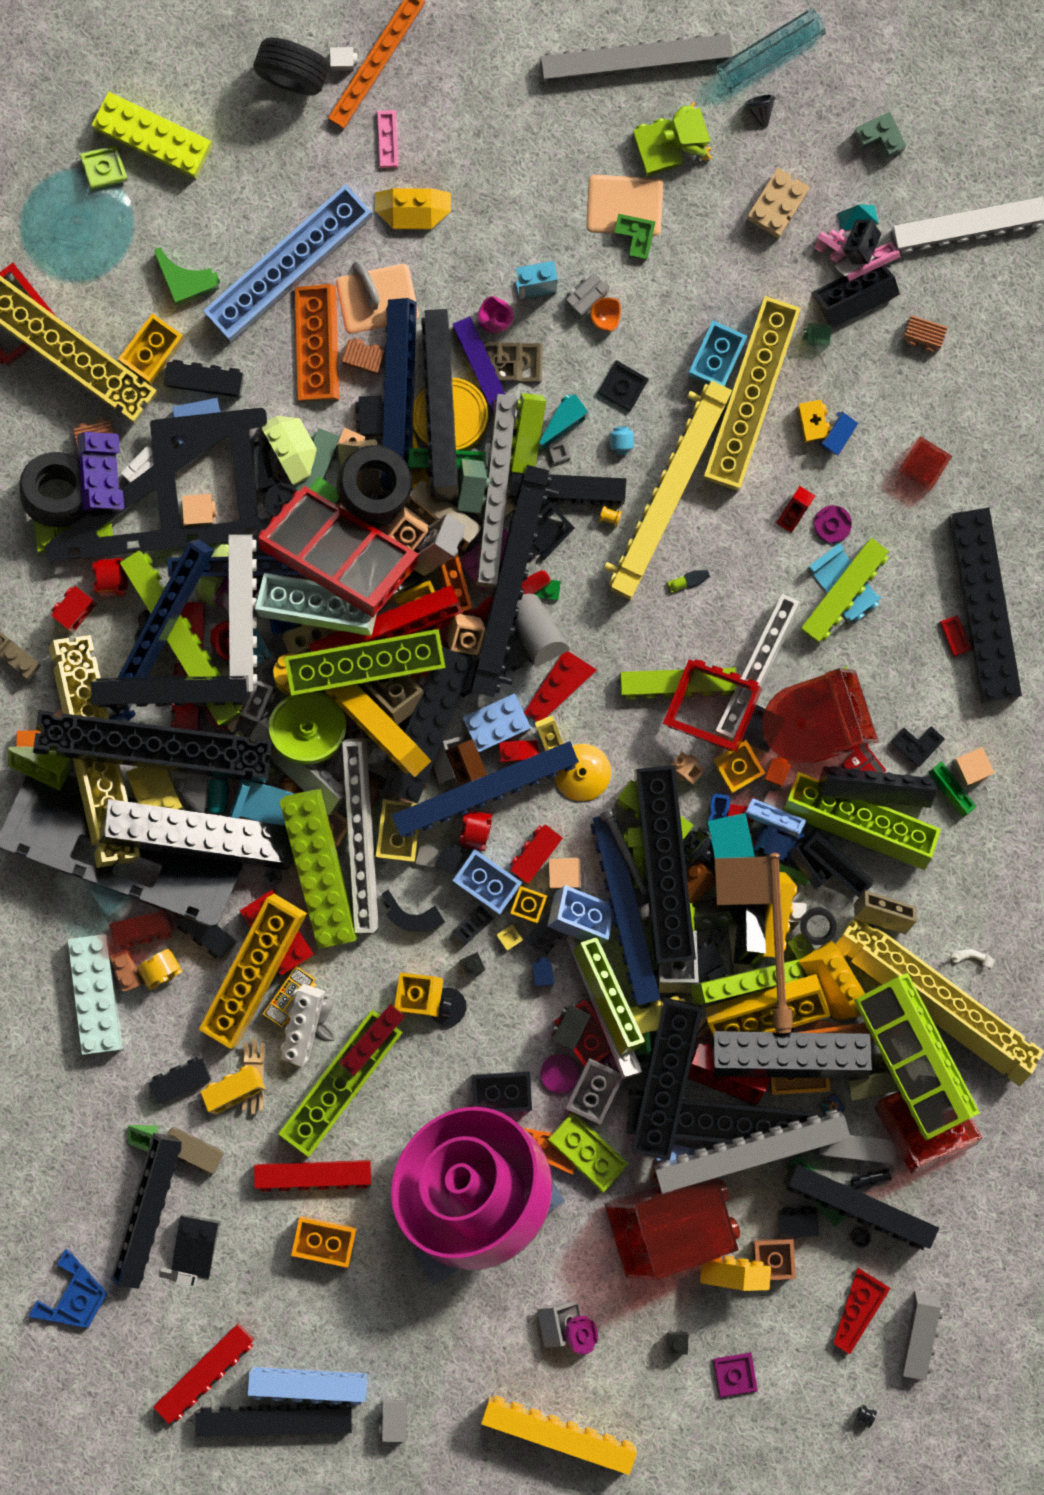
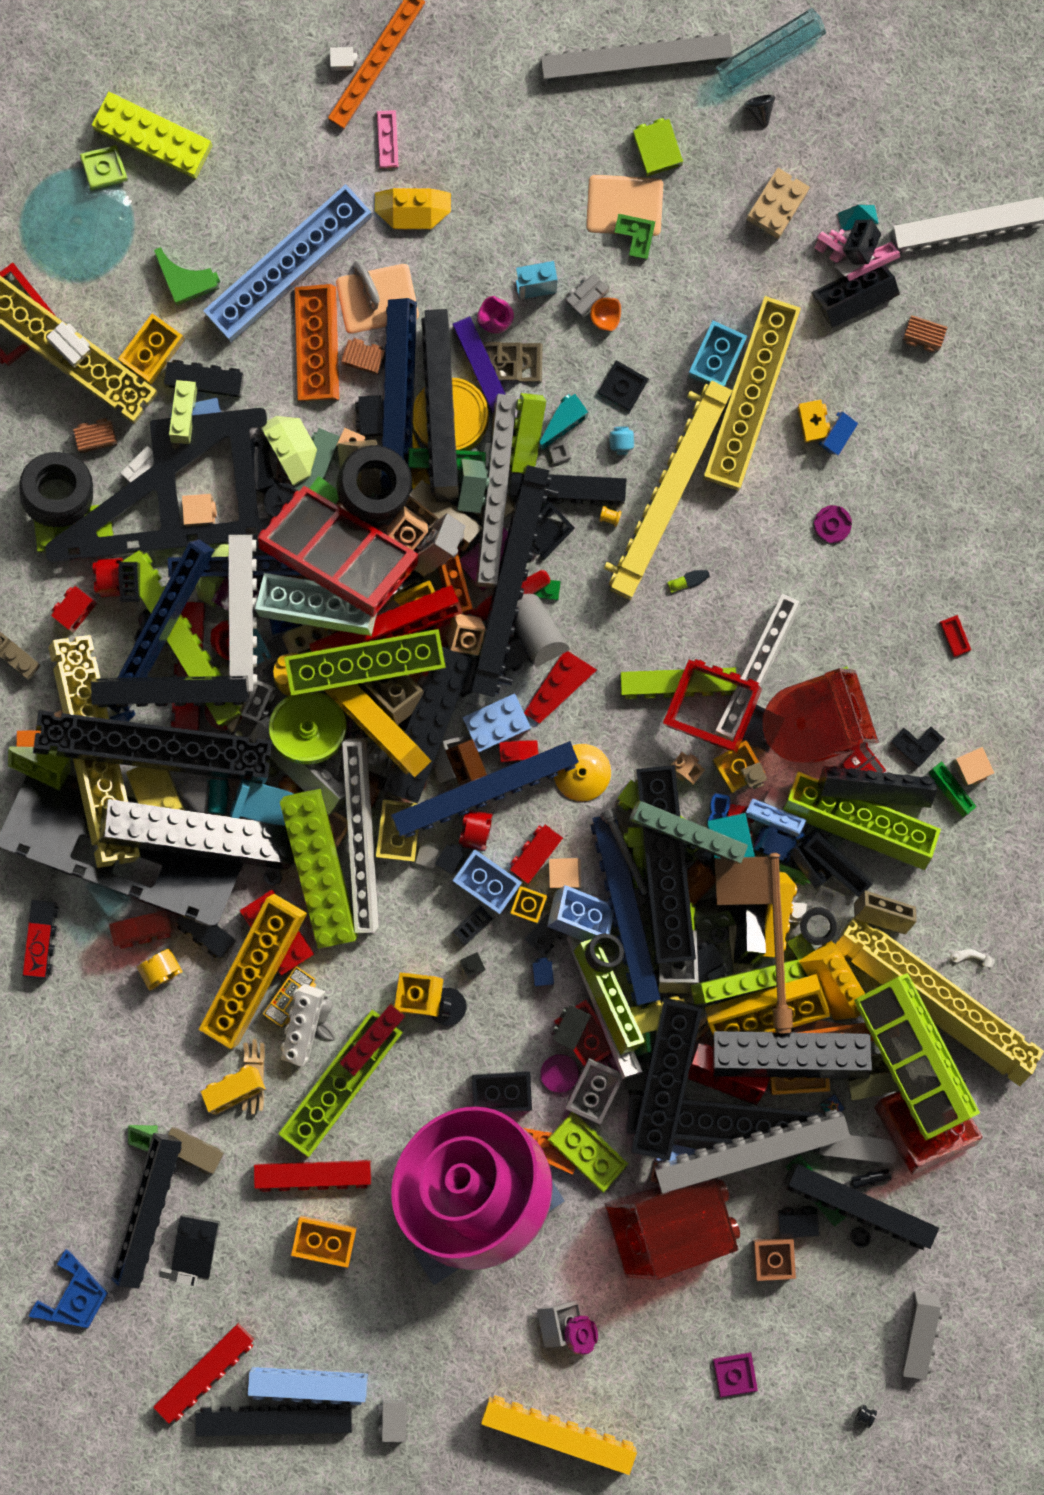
light aqua brick [68,934,123,1055] -> none
dark purple piece [77,432,124,513] -> none
nougat brick [109,949,142,992] -> none
black brick [149,1057,212,1104] -> none
black tyre [253,37,329,96] -> none
black arch [381,890,445,932] -> none
light yellow plate [497,924,523,951] -> none
light yellow slope [535,715,563,751] -> none
lime torso [662,102,712,161] -> none
pearl dark grey brick [667,1332,689,1355] -> none
yellow brick [700,1256,771,1291] -> none
orange brick [764,756,791,787] -> none
red slope [776,486,815,533] -> none
lime brick [800,537,889,643] -> none
clear green brick [803,323,831,347] -> none
medium azure panel [808,543,882,622] -> none
red wing [834,1267,891,1354] -> none
sand green brick [853,112,906,158] -> none
clear red brick [898,436,952,491] -> none
black brick [949,507,1022,704] -> none
none -> brick [23,900,60,979]
none -> white brick [46,322,91,368]
none -> black slope [119,562,140,602]
none -> yellowish green arch [169,380,197,444]
none -> black tyre [585,933,624,973]
none -> sand green brick [629,801,748,864]
none -> dark tan brick [740,762,767,790]

